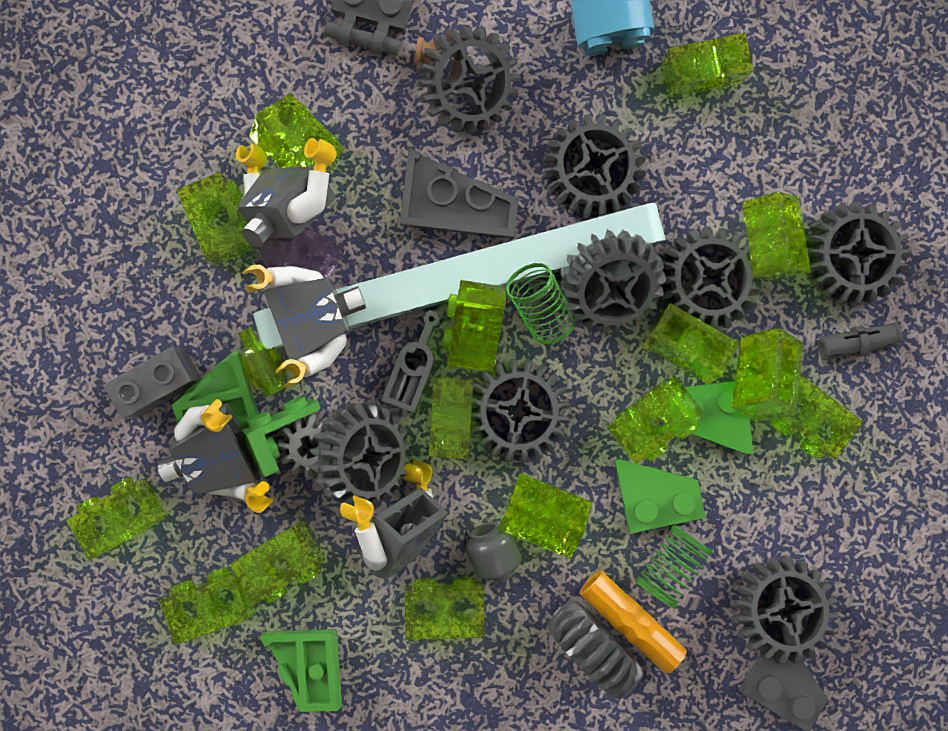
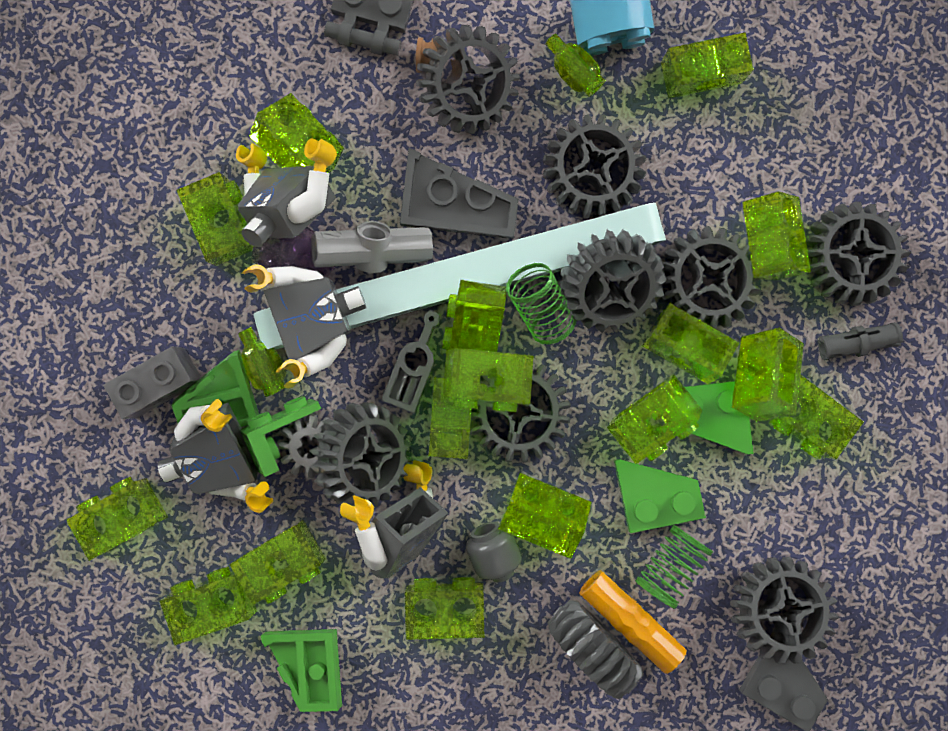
none -> light grey piece [311,221,433,273]
none -> clear neon green brick [443,348,534,412]
none -> clear neon green plant [545,33,606,97]

